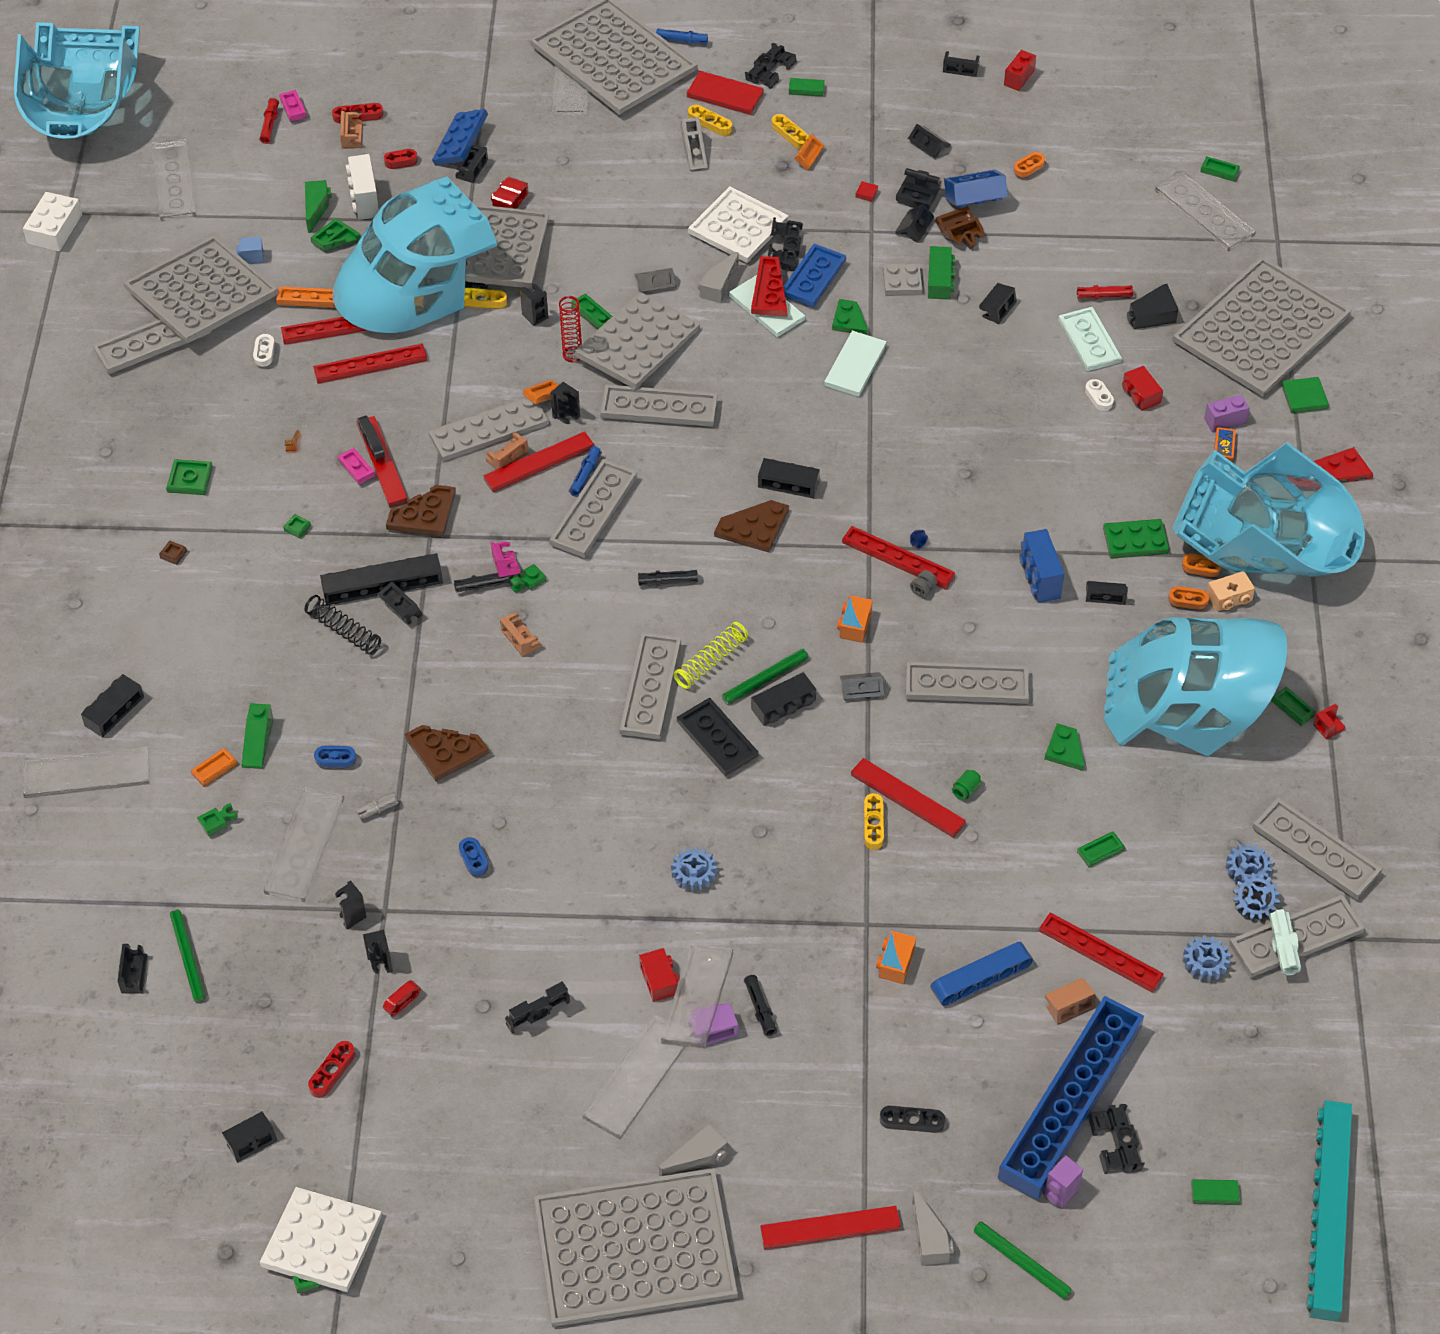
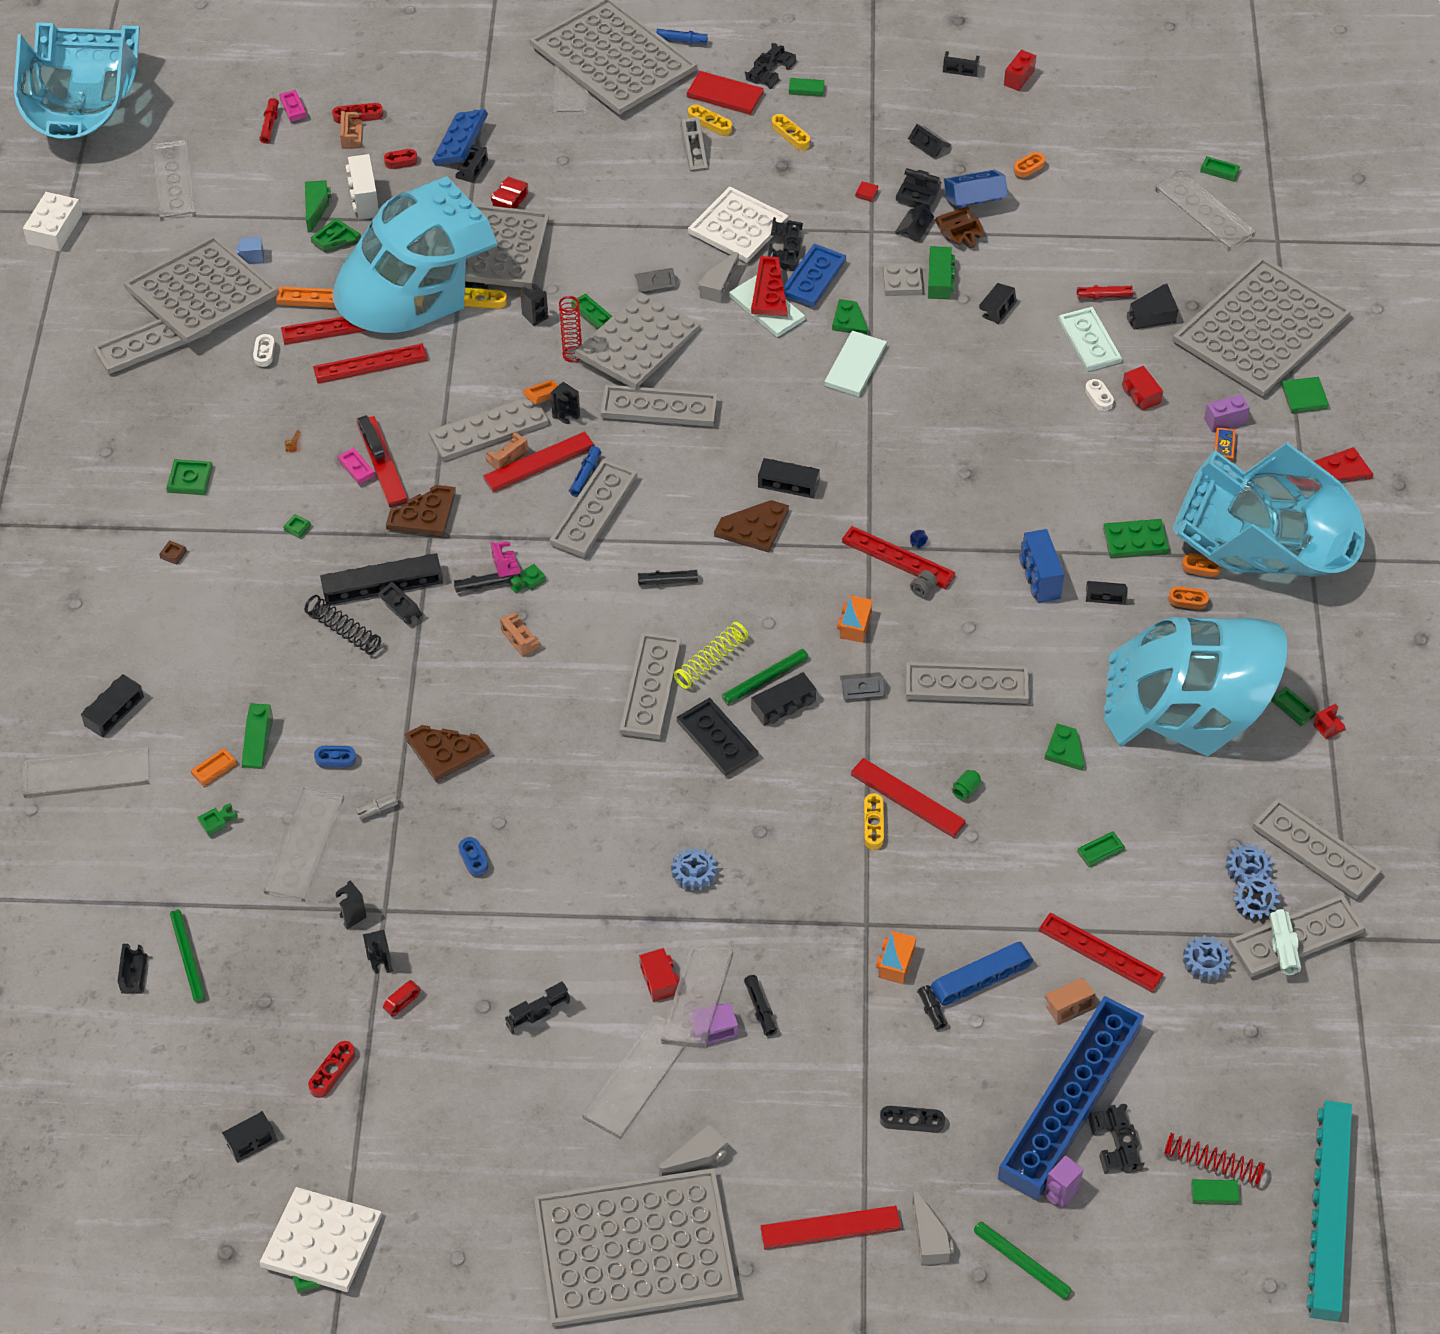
orange tile [794,134,825,170] -> none
light nougat brick [1206,571,1255,612] -> none
none -> black pin [917,985,948,1030]
none -> red piece [1164,1132,1265,1186]

